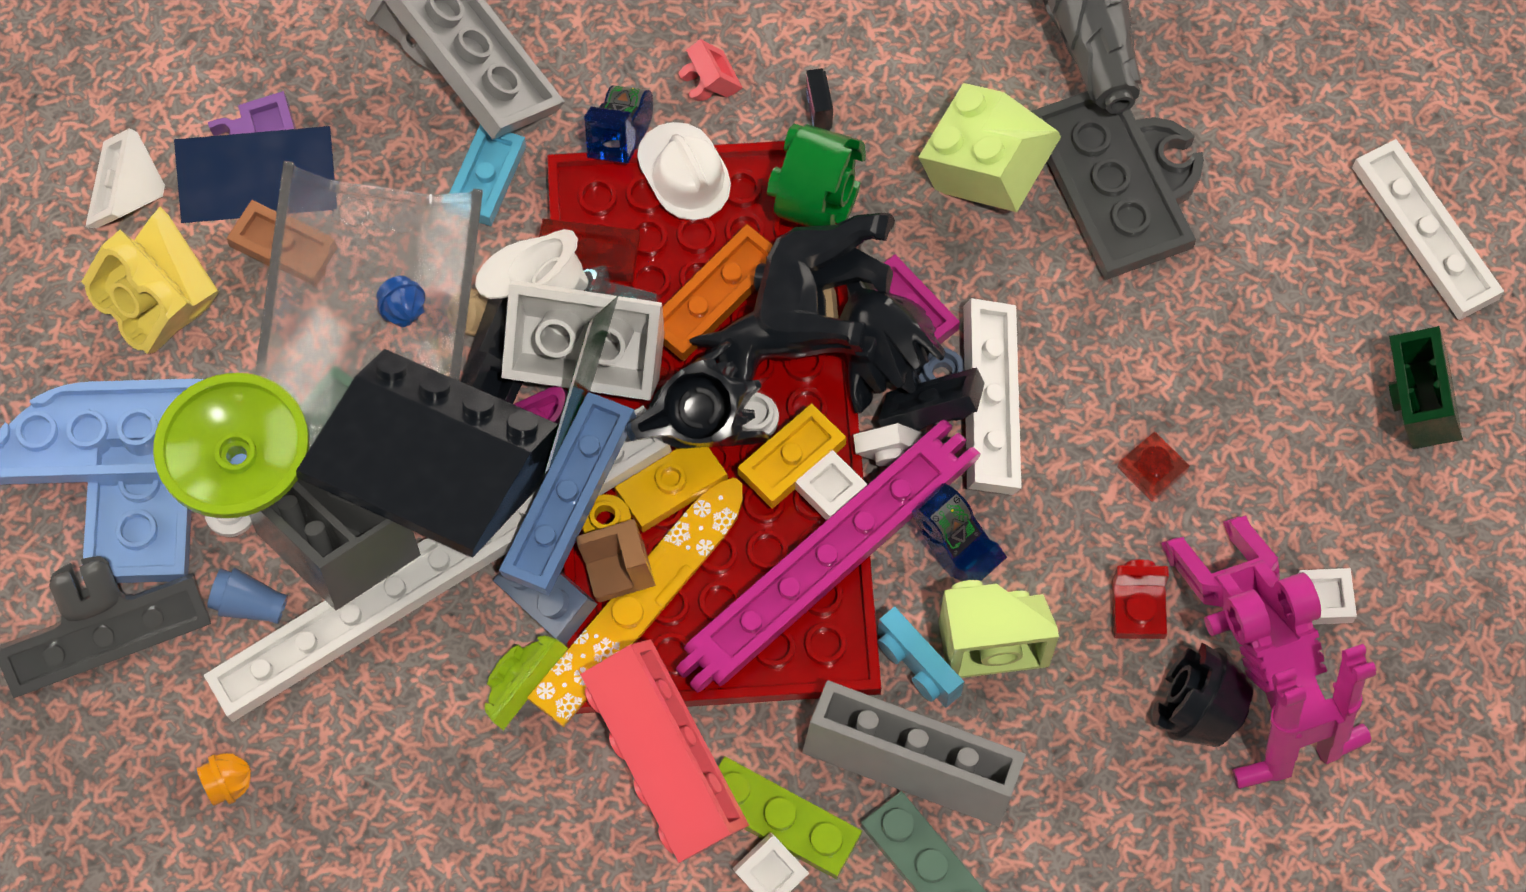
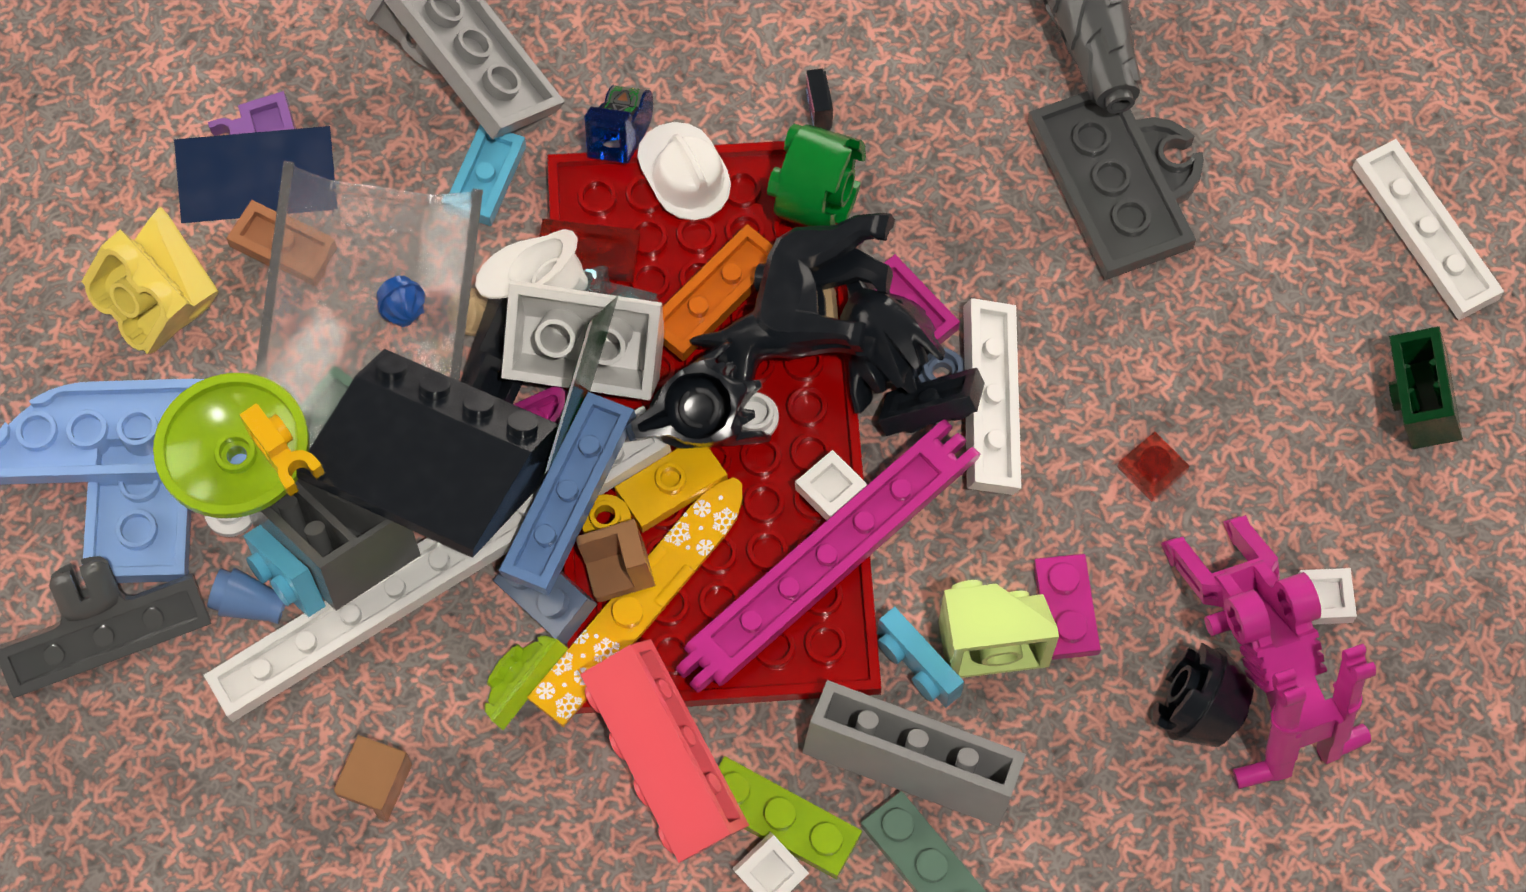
white slope [86,128,165,228] -> none
light orange plate [197,753,251,806] -> none
coral tile [678,39,743,101] -> none
yellow plate [738,403,846,509] -> none
white plate [853,423,921,466] -> none
clear blue leg [912,483,1007,581] -> none
yellowish green slope [918,83,1061,212] -> none
red bracket [1112,559,1169,639] -> none
none -> yellow plate [239,403,325,497]
none -> medium azure plate [243,525,326,617]
none -> medium nougat panel [334,735,412,822]
none -> dark pink plate [1034,554,1101,660]

